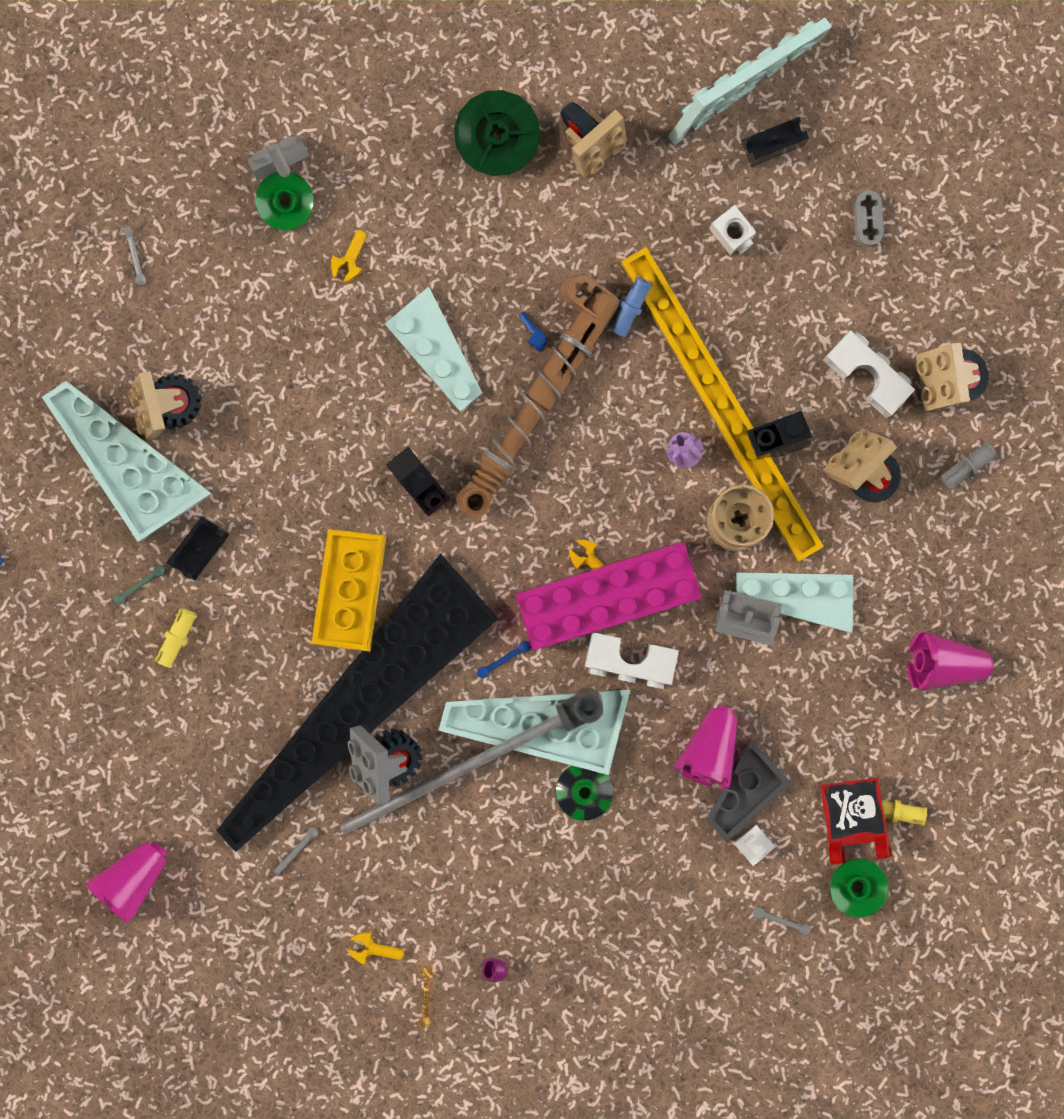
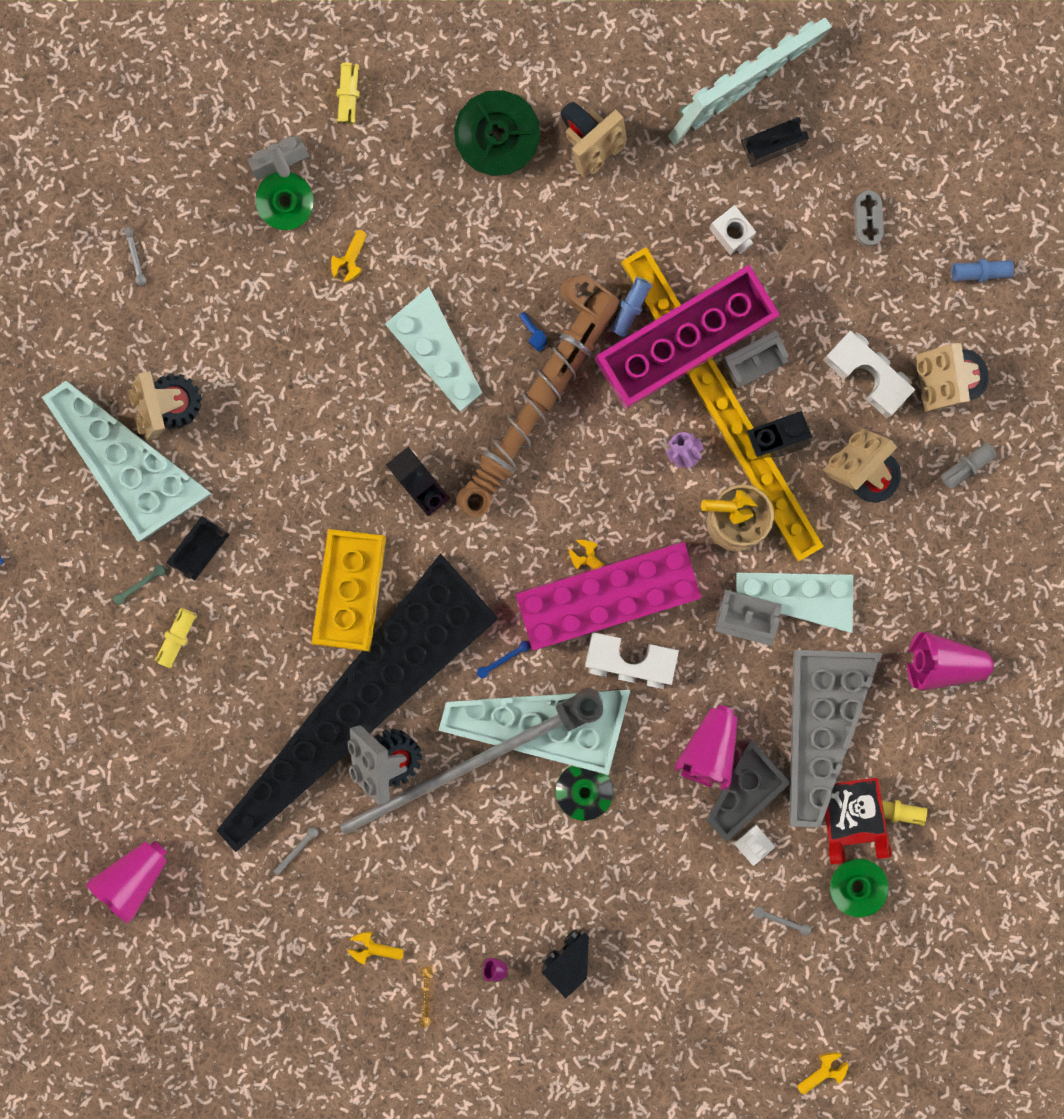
none -> light yellow pin [336,62,360,125]
none -> black slope [541,928,589,999]
none -> dark pink brick [595,264,780,410]
none -> yellow bar [701,490,757,524]
none -> light grey hinge [722,331,789,389]
none -> light grey wing [789,650,882,827]
none -> yellow bar [797,1052,849,1095]
none -> medium blue pin [951,259,1014,283]

